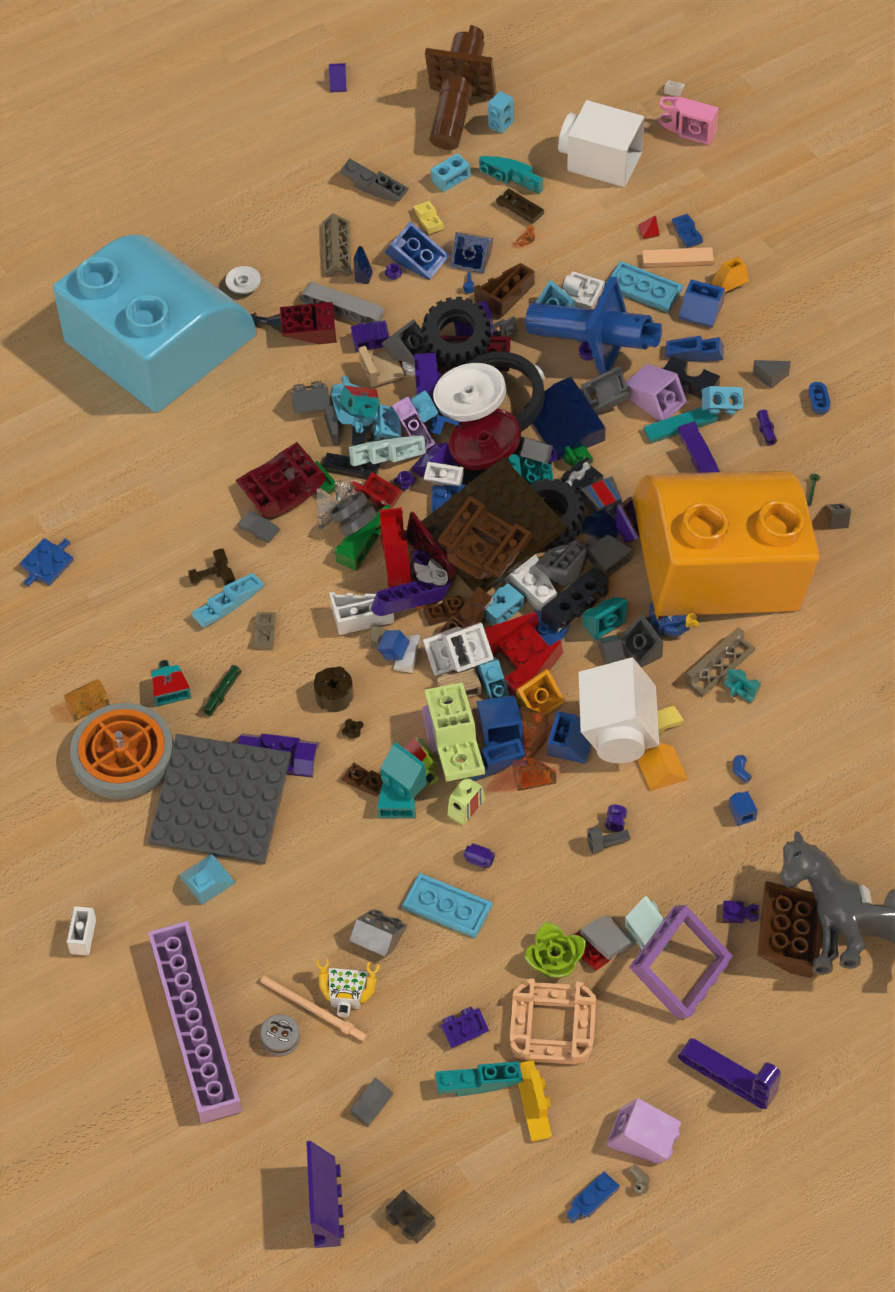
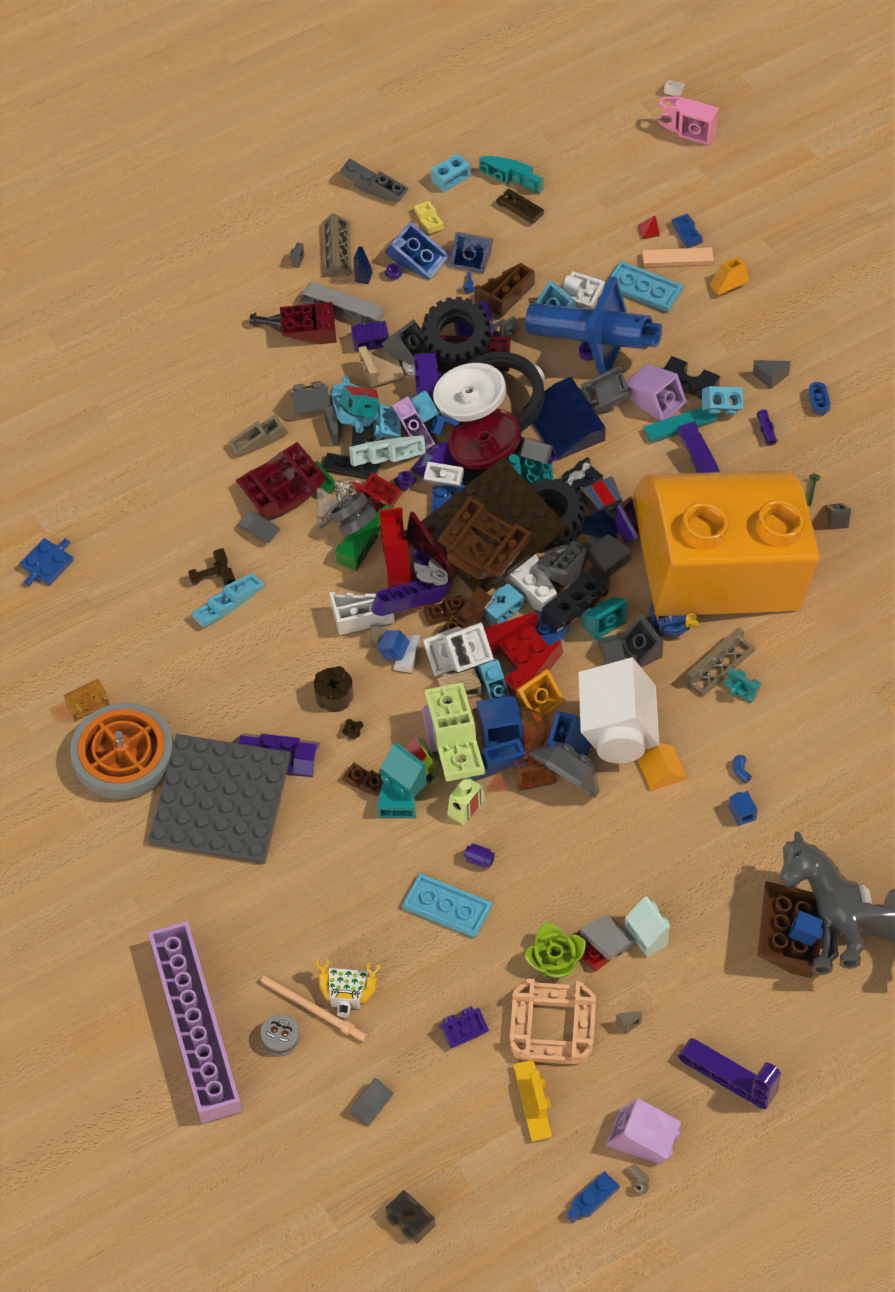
medium azure piece [53,234,257,412] -> none
white brick [66,906,96,955] -> none
torso [152,660,192,707] -> none
medium azure slope [179,854,235,905] -> none
dark green pin [202,665,242,716] -> none
white dish [226,266,261,294] -> none
dark tan slope [253,612,276,649] -> none
dark purple piece [306,1141,344,1248] -> none
dark purple slope [329,63,347,93] -> none
flat silver slope [349,909,407,957] -> none
reddish brown piece [425,25,497,150] -> none
teal slope [434,1061,523,1096] -> none
medium azure brick [488,91,514,134] -> none
clear orange arm [517,225,535,246] -> none
white container [558,100,644,187] -> none
green bracket [563,445,593,468] -> none
dark grey piece [587,826,630,854] -> none
dark purple wheel [605,804,627,832] -> none
medium lavender window [629,905,732,1018] -> none
light yellow slope [657,706,684,735] -> none
blue slope [665,335,724,362] -> none
blue slope [679,279,725,328] -> none
dark purple plate [723,901,758,923] -> none
none -> dark tan slope [228,414,288,456]
none -> dark grey plate [290,242,305,268]
none -> dark grey wedge [529,743,600,798]
none -> dark tan slope [616,1011,642,1034]
none -> blue brick [788,911,824,946]

